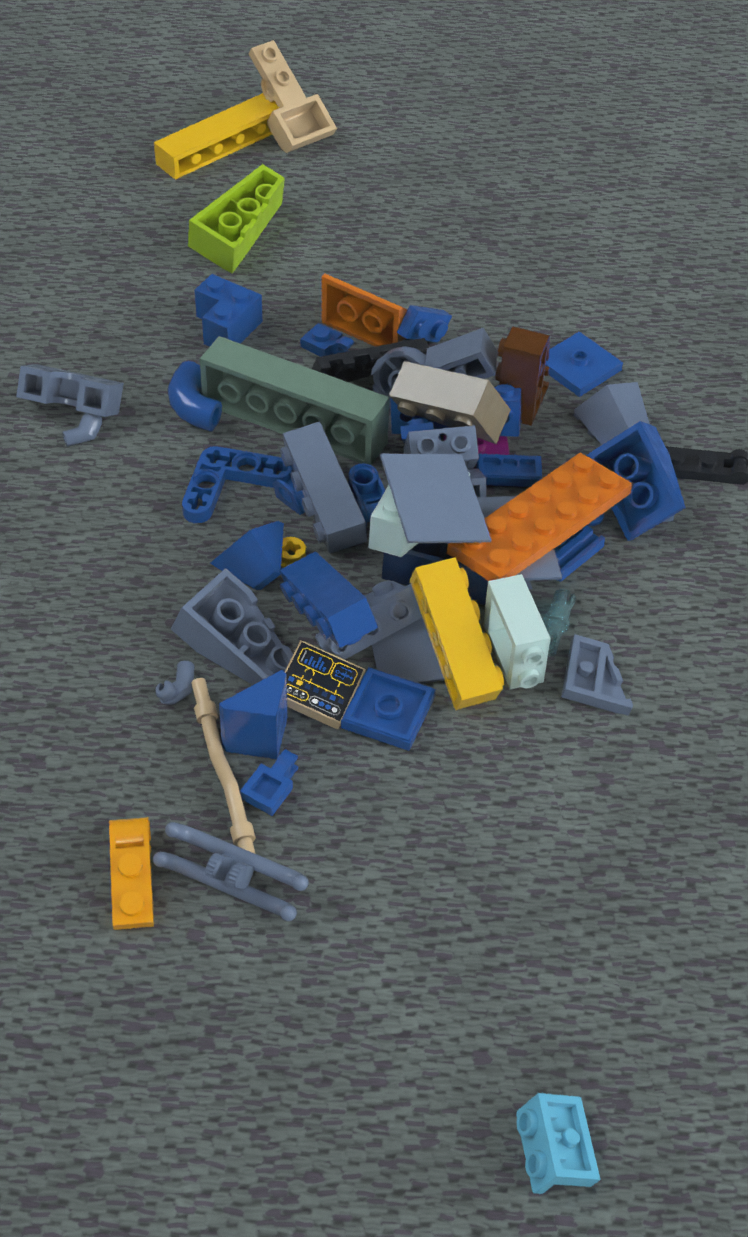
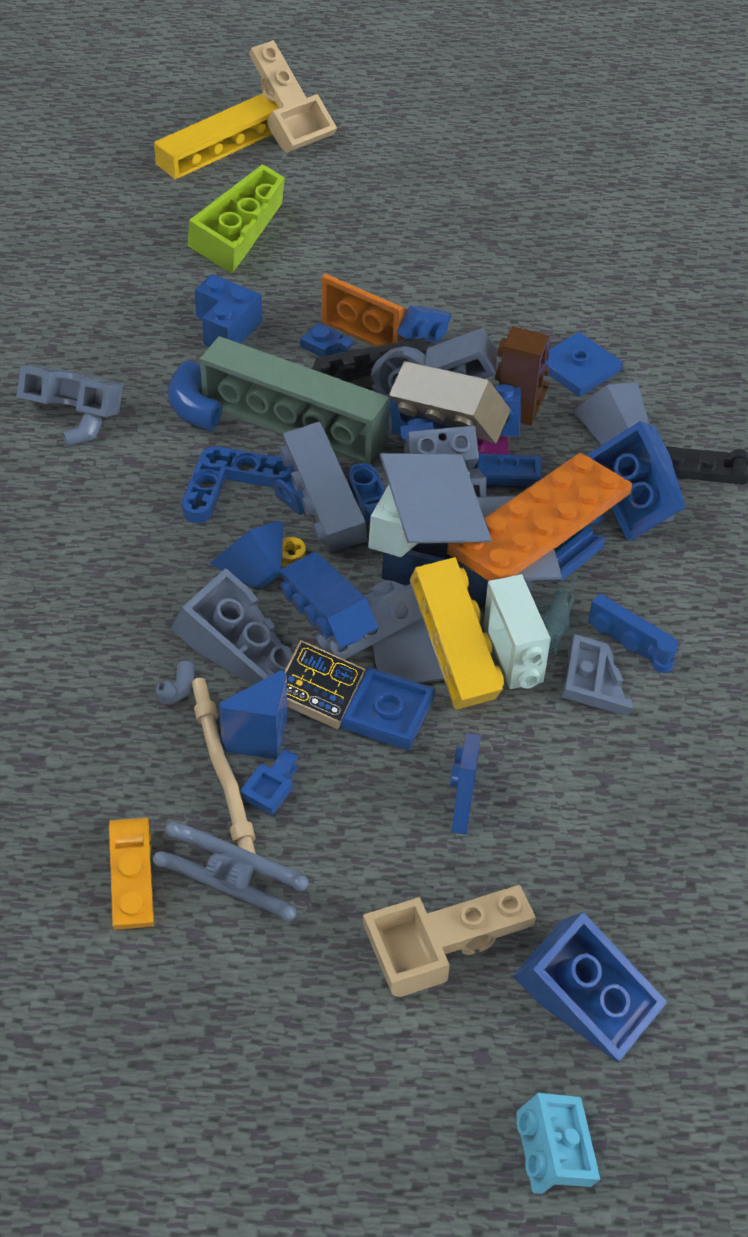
none -> tan plate [363,885,536,997]
none -> blue wing [450,733,481,835]
none -> blue slope [513,912,667,1062]
none -> blue plate [588,594,678,673]

